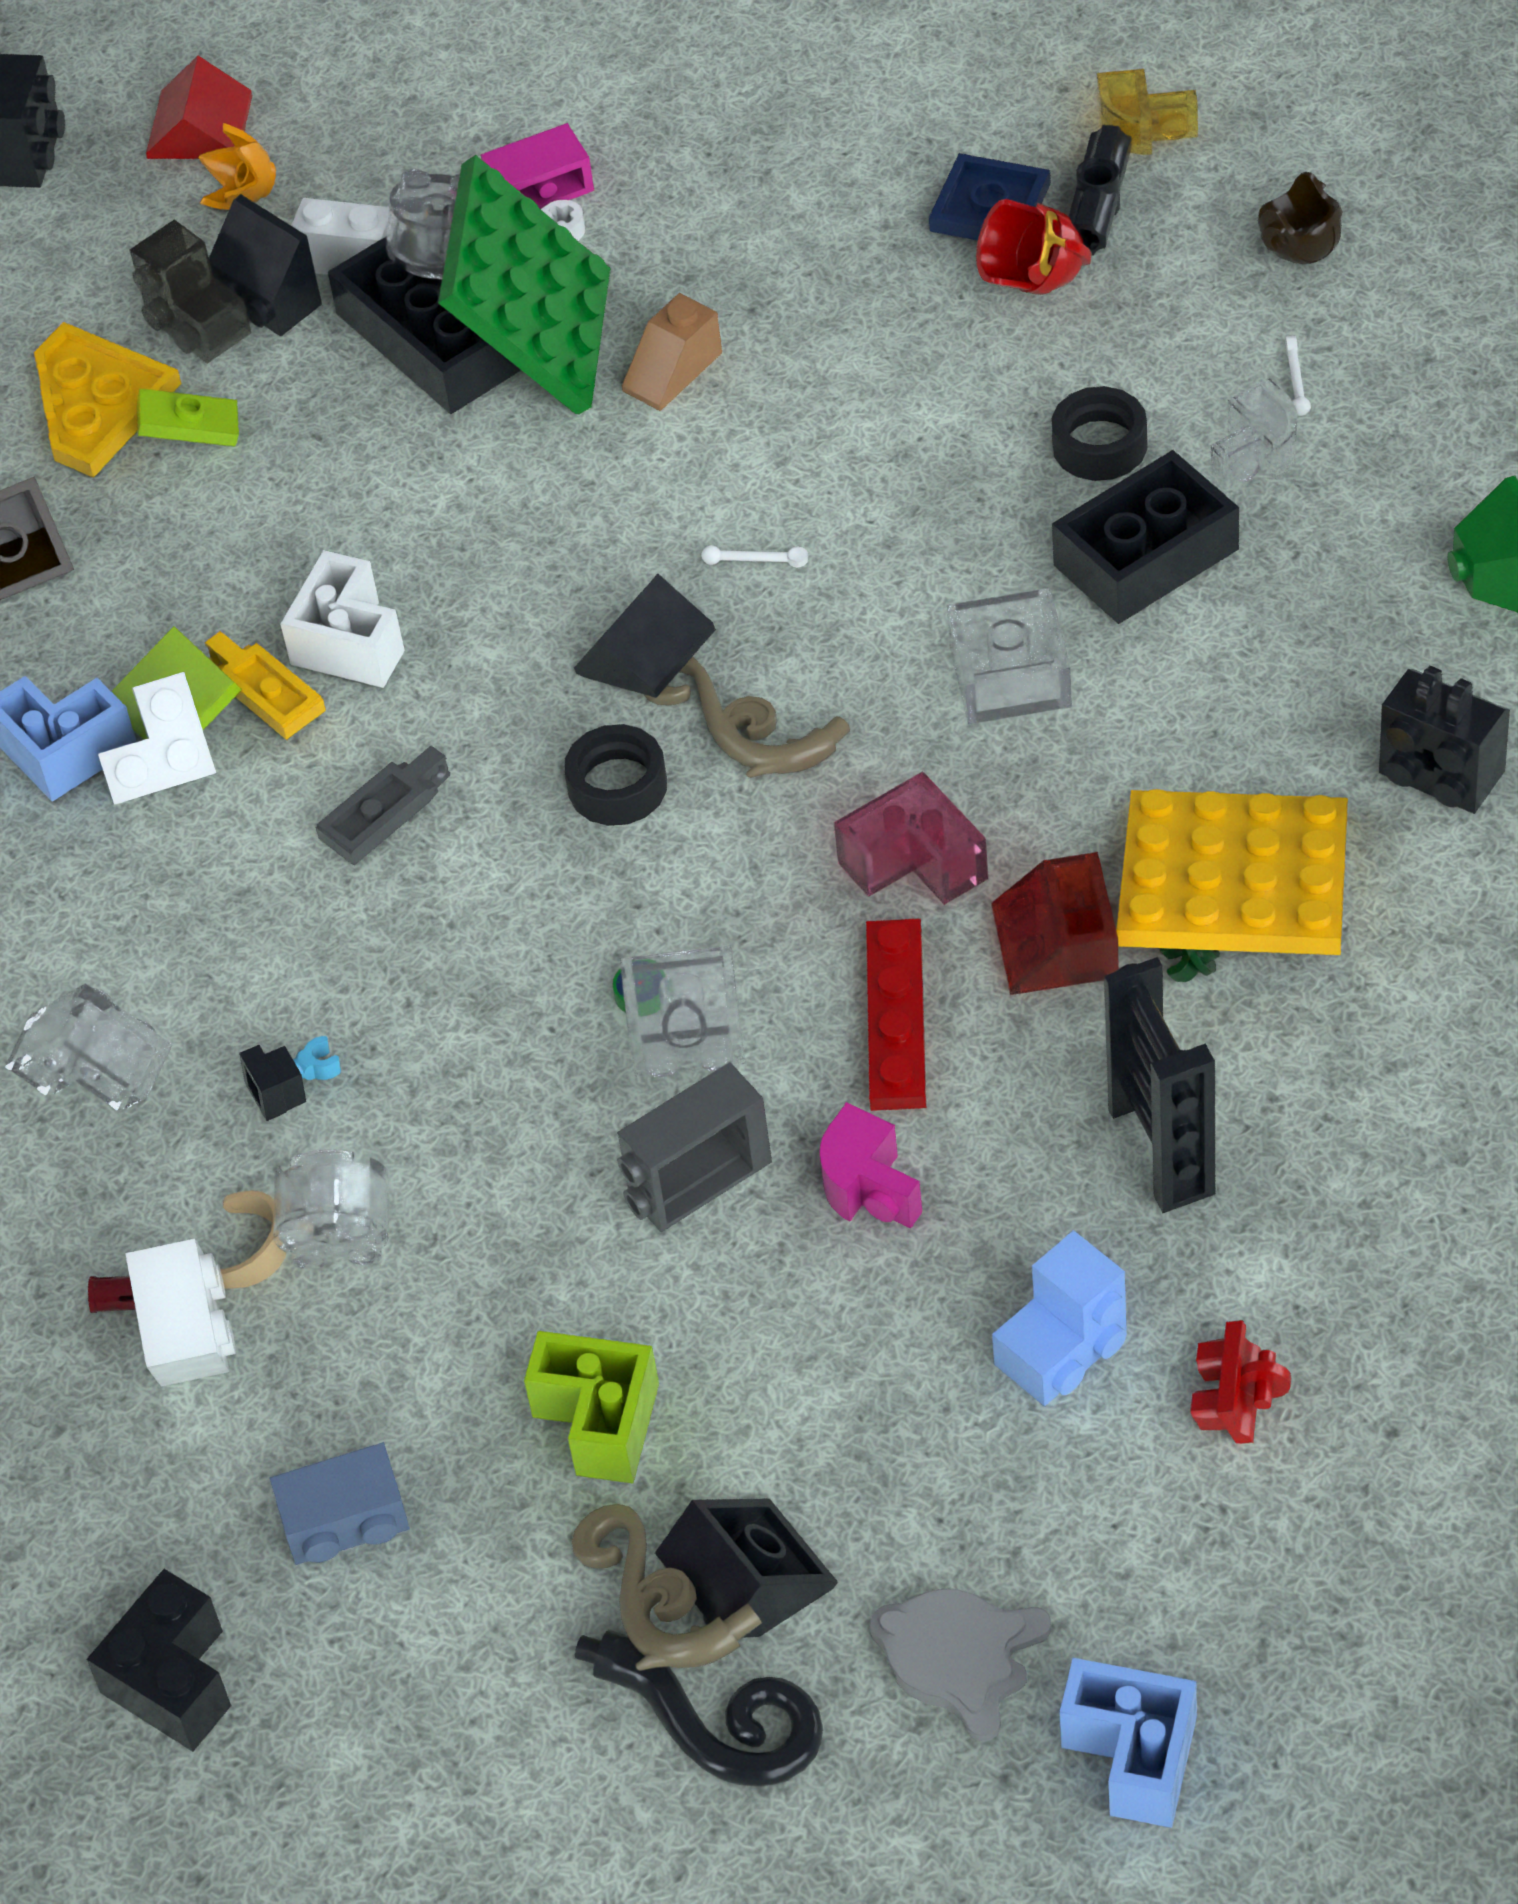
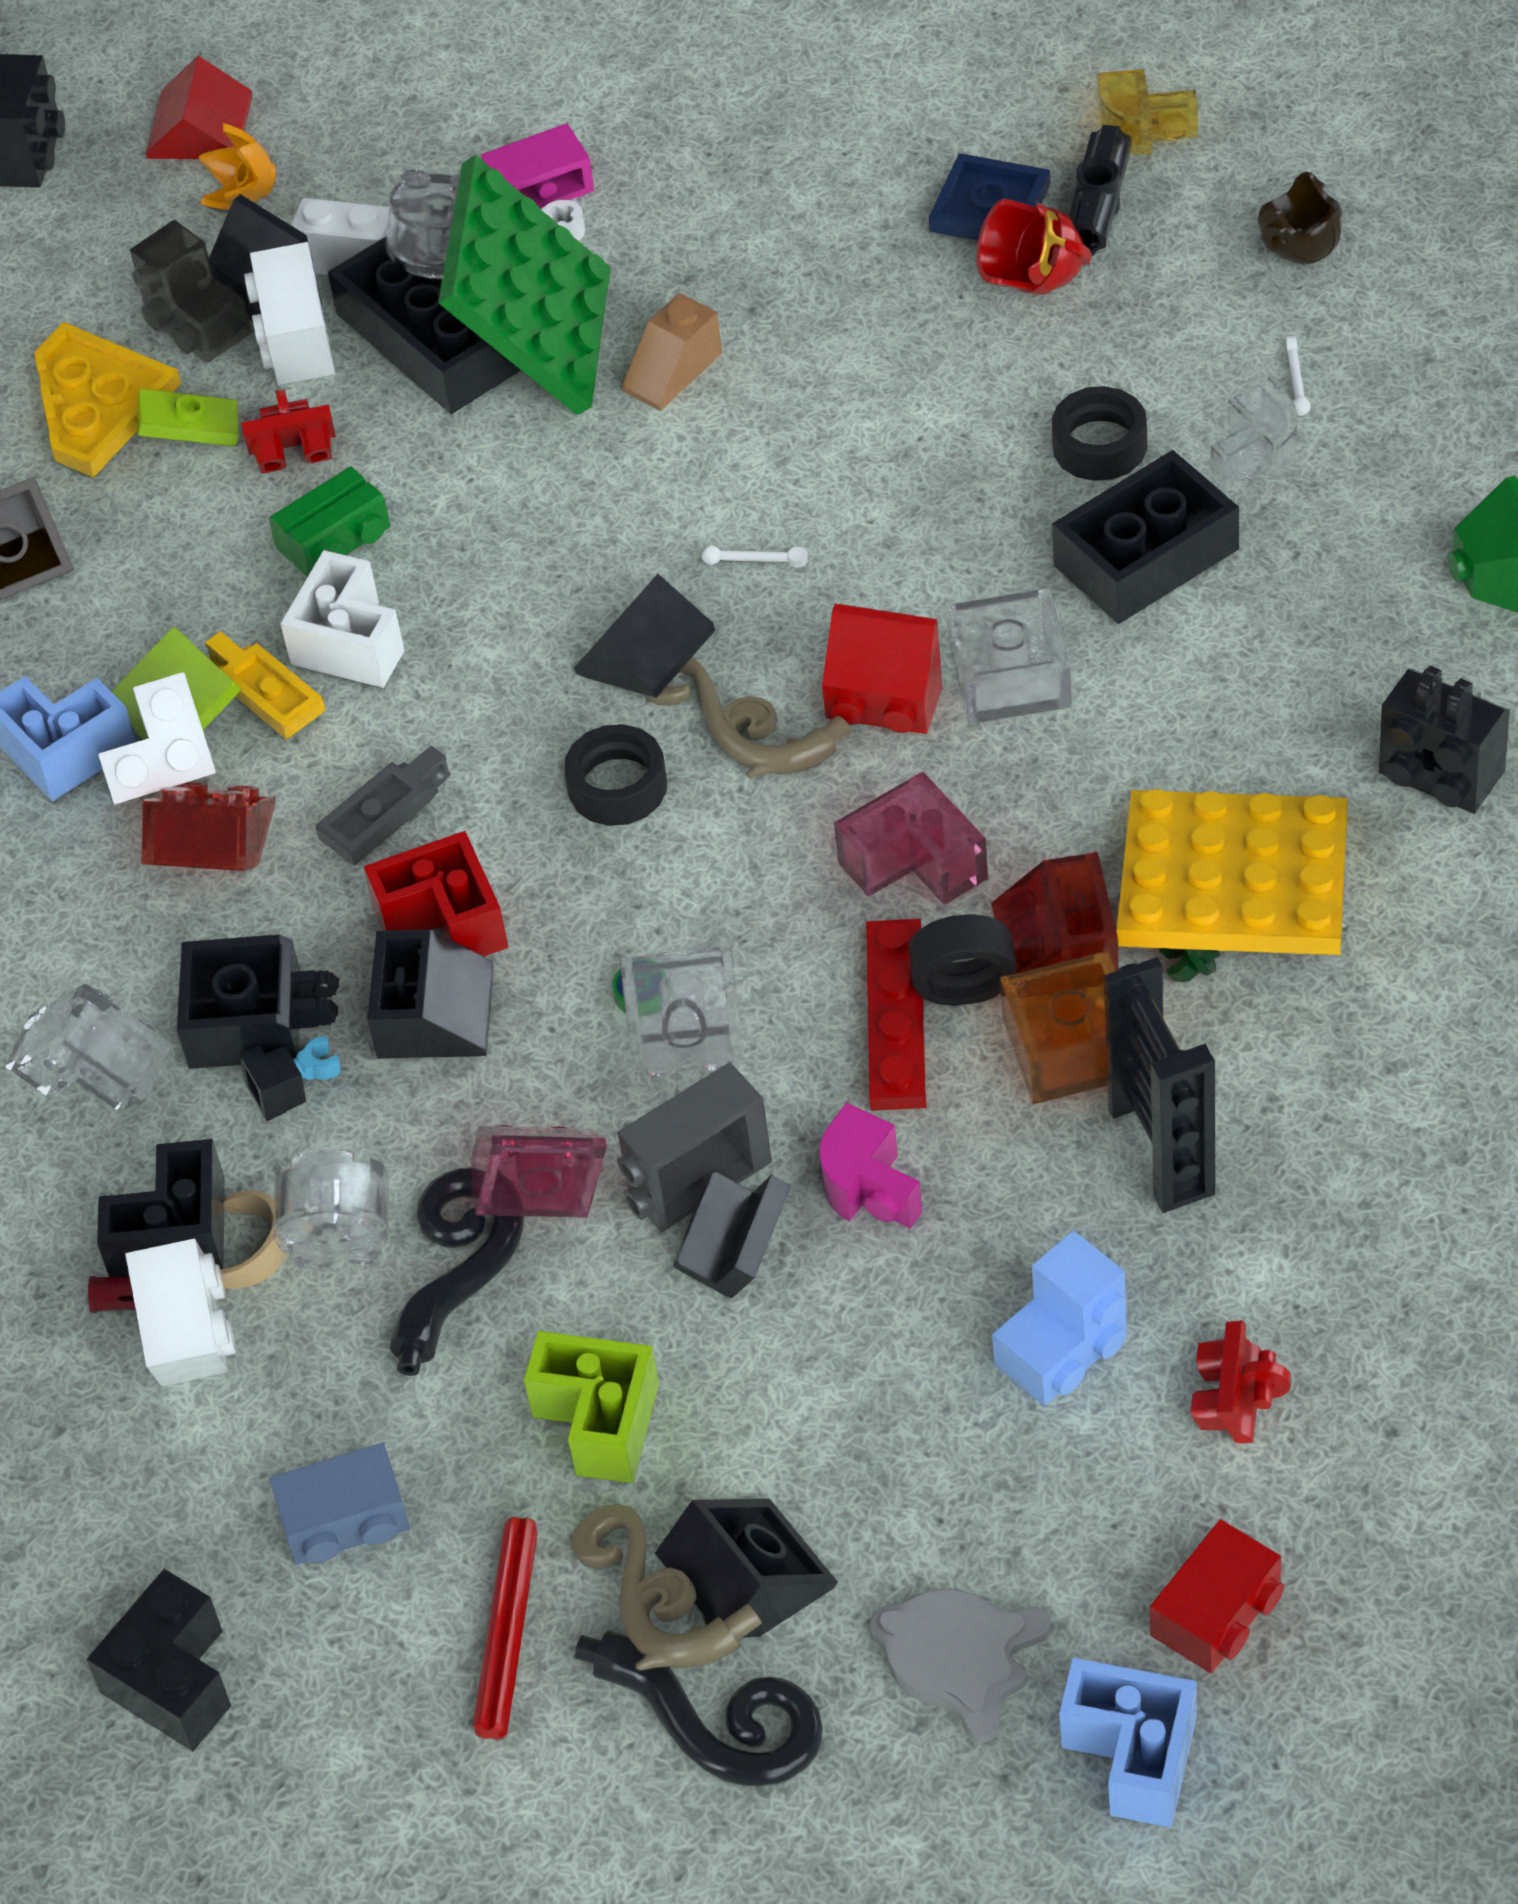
none -> black brick [97,1139,225,1277]
none -> clear red slope [141,782,276,871]
none -> black hinge [177,934,339,1069]
none -> red hips [241,388,336,474]
none -> white brick [244,242,335,385]
none -> green brick [268,466,391,577]
none -> red brick [363,831,509,957]
none -> black slope [367,929,494,1059]
none -> black plant [390,1167,524,1376]
none -> clear pink slope [470,1125,607,1218]
none -> red axle [473,1517,538,1740]
none -> panel [673,1172,791,1298]
none -> red slope [822,603,943,734]
none -> black tyre [909,914,1017,1006]
none -> clear orange brick [1000,951,1115,1104]
none -> red brick [1149,1519,1284,1674]

